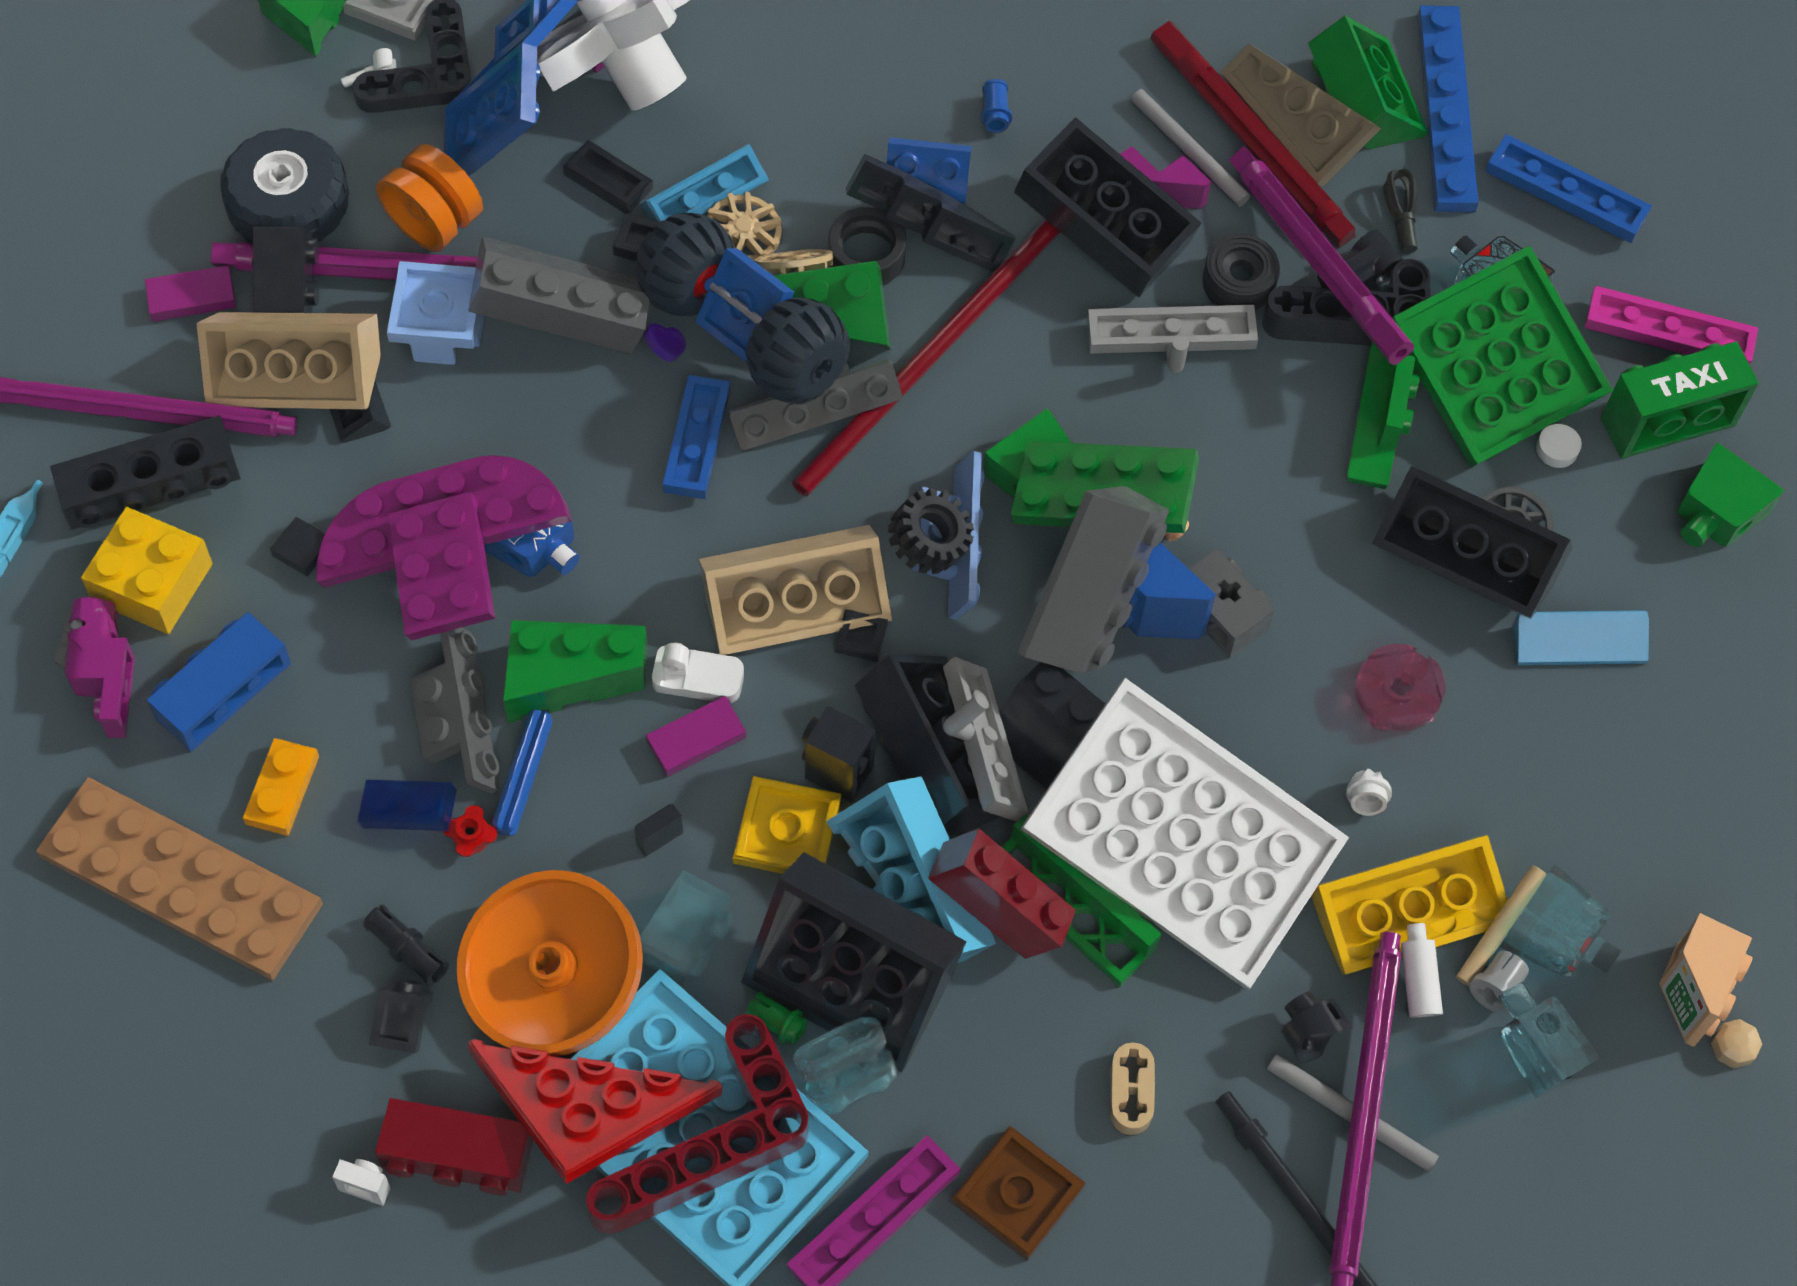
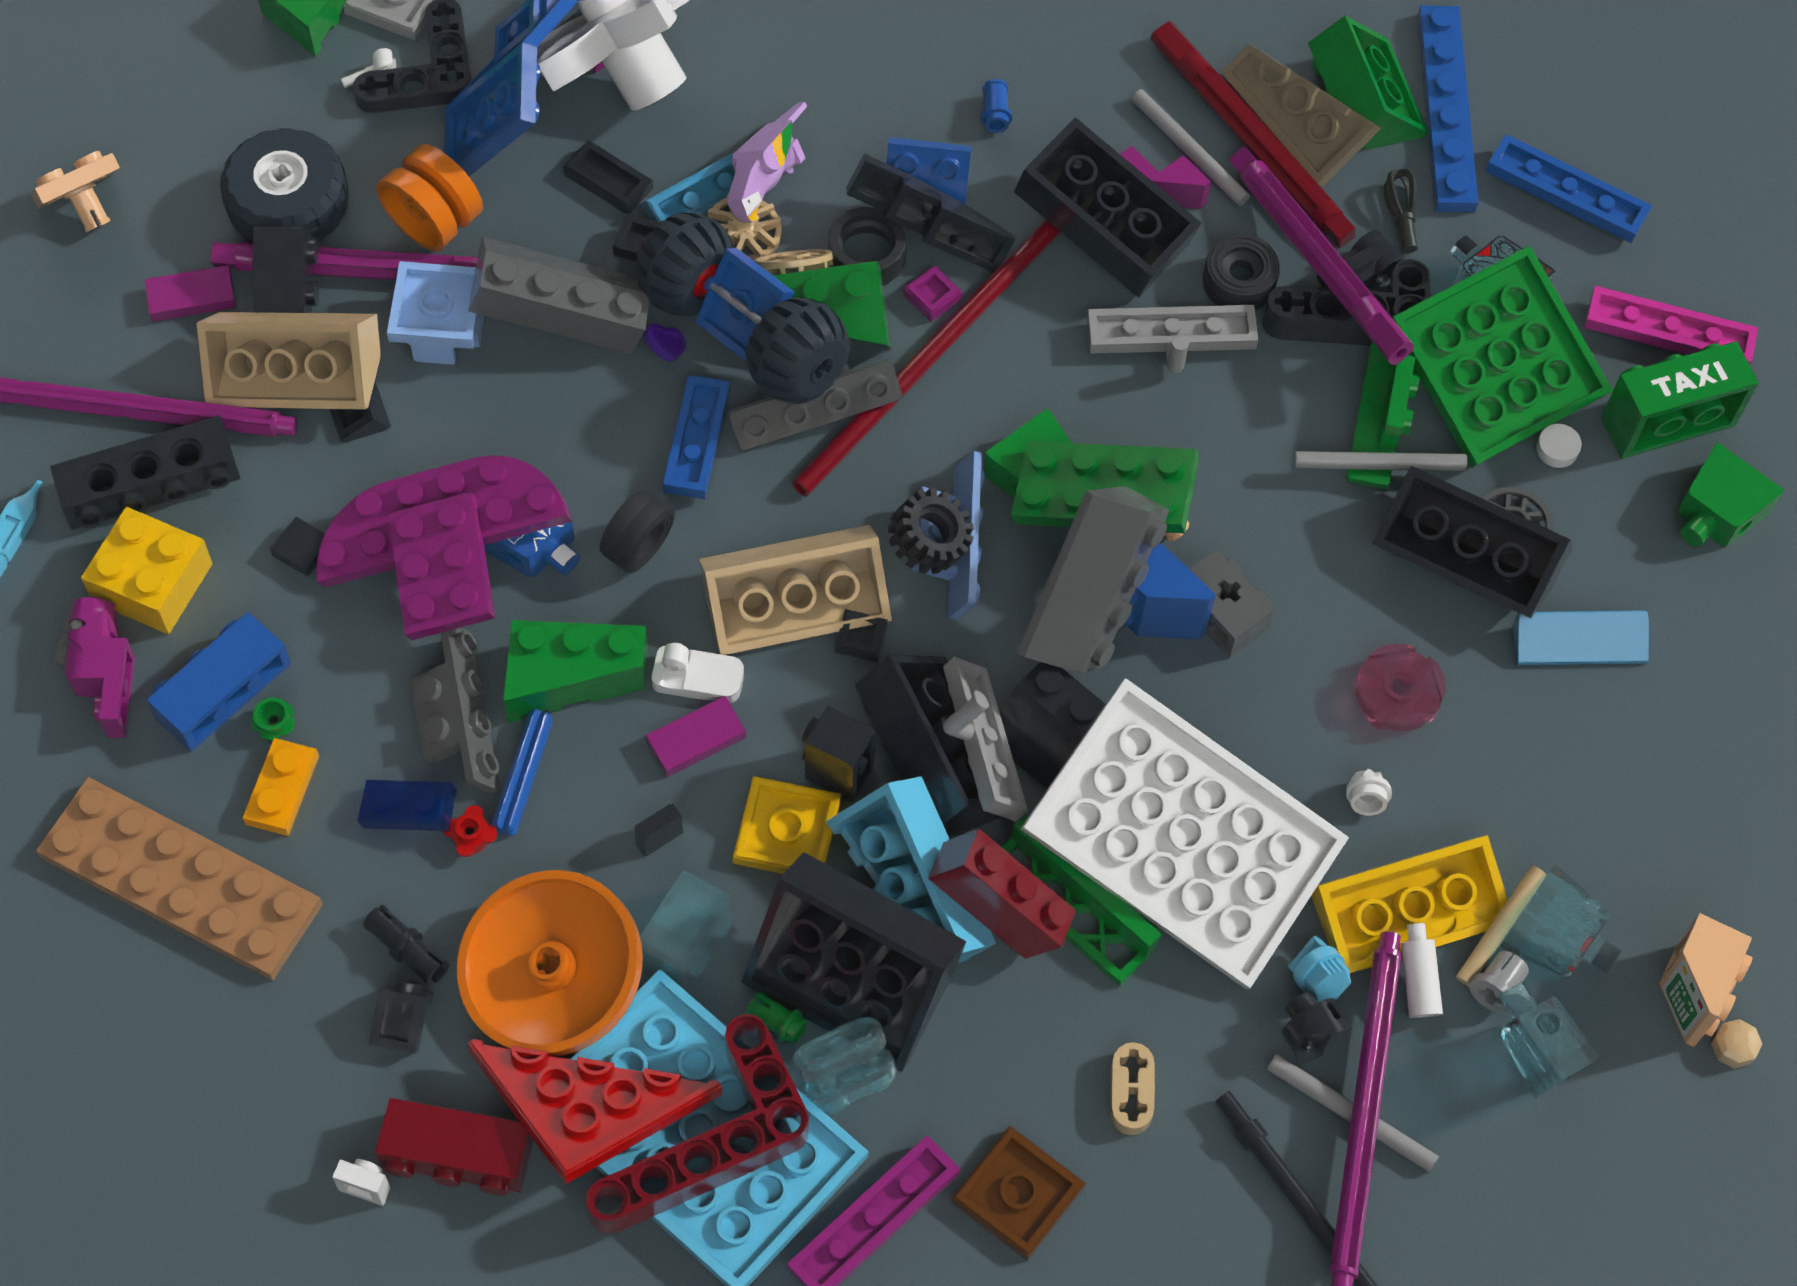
none -> light nougat plate [30,150,120,232]
none -> green plate [251,697,296,741]
none -> black tyre [599,490,675,573]
none -> lavender animal [727,102,807,222]
none -> magenta tile [903,265,962,322]
none -> medium azure piece [1288,936,1351,1002]
none -> light grey bar [1294,451,1467,471]

